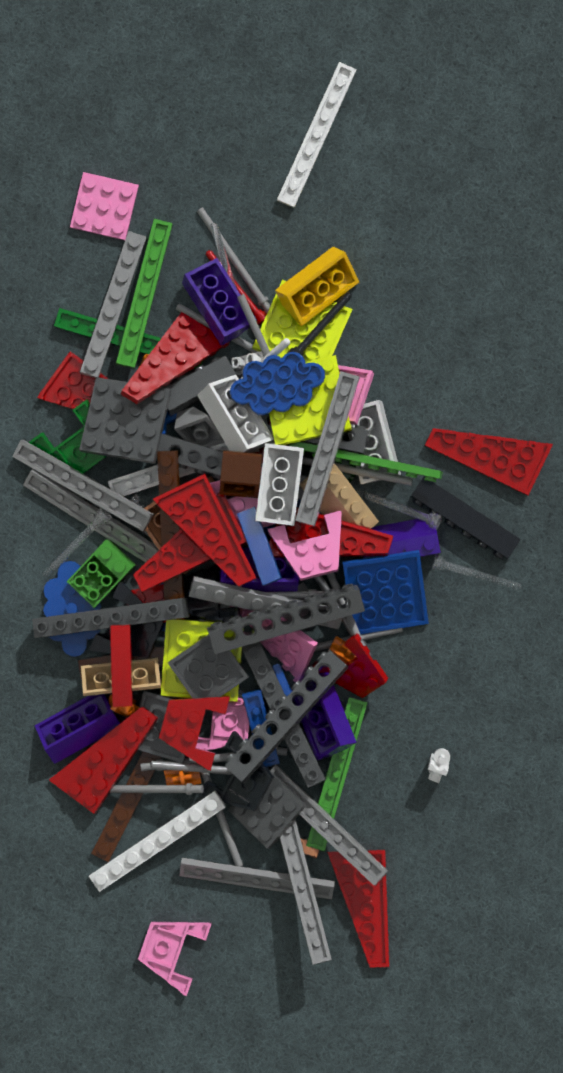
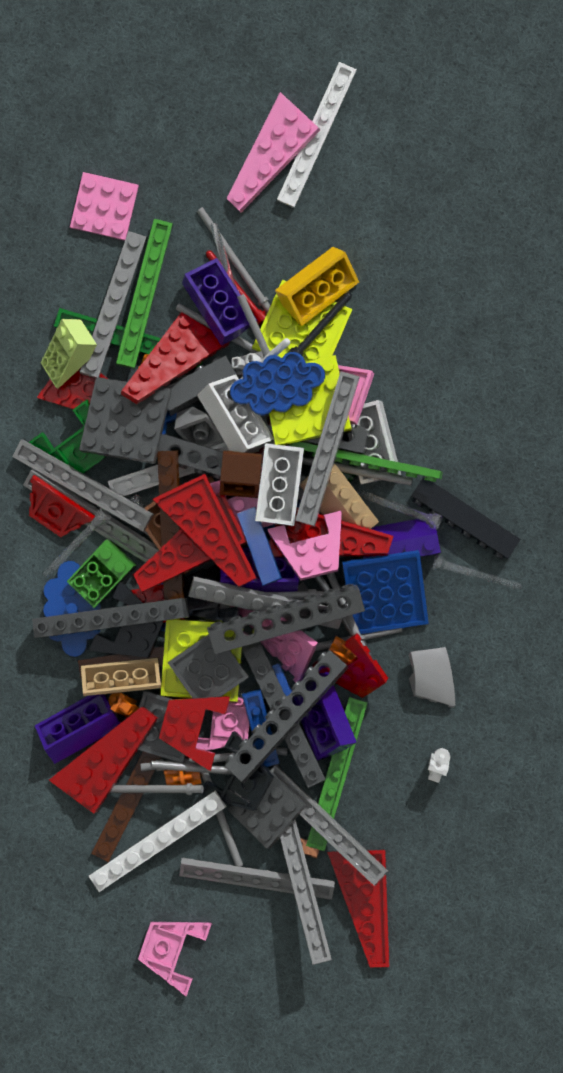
red slope [110,625,133,707] -> none
red wing [425,428,553,496] -> none
none -> red wing [29,475,95,537]
none -> yellowish green slope [41,319,97,388]
none -> bright pink wing [227,92,320,213]
none -> light grey slope [408,647,455,708]

